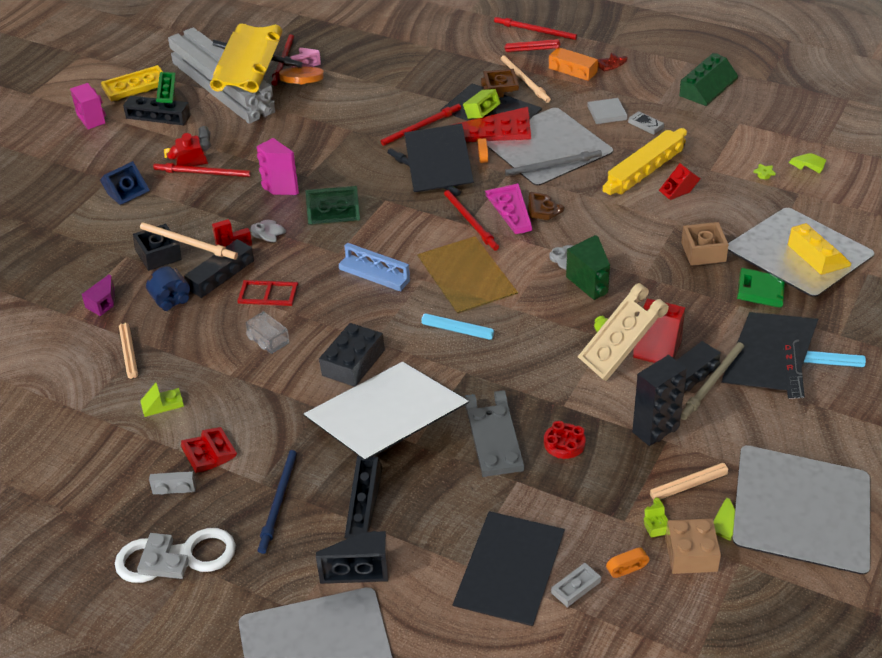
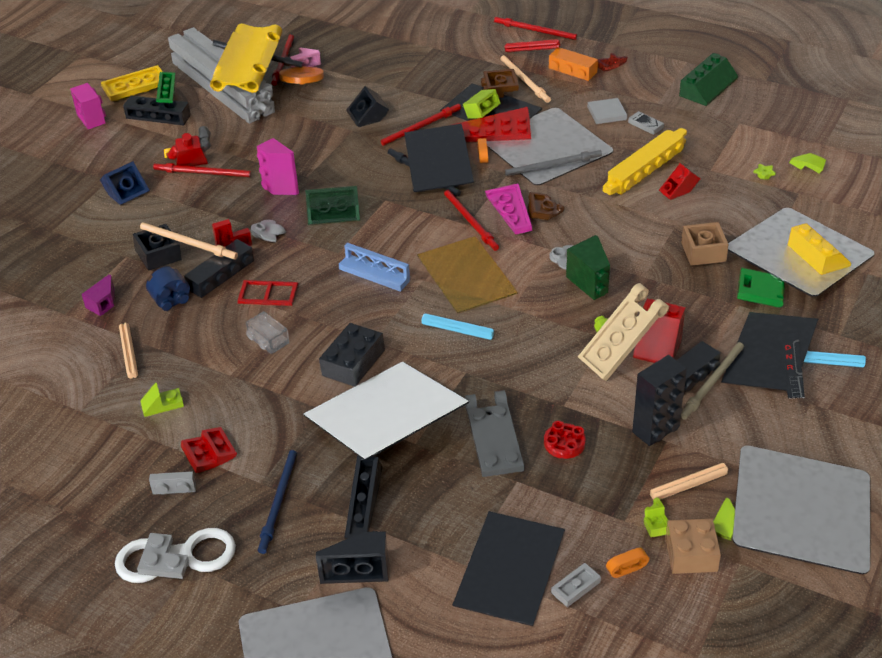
none -> black slope [346,86,390,127]

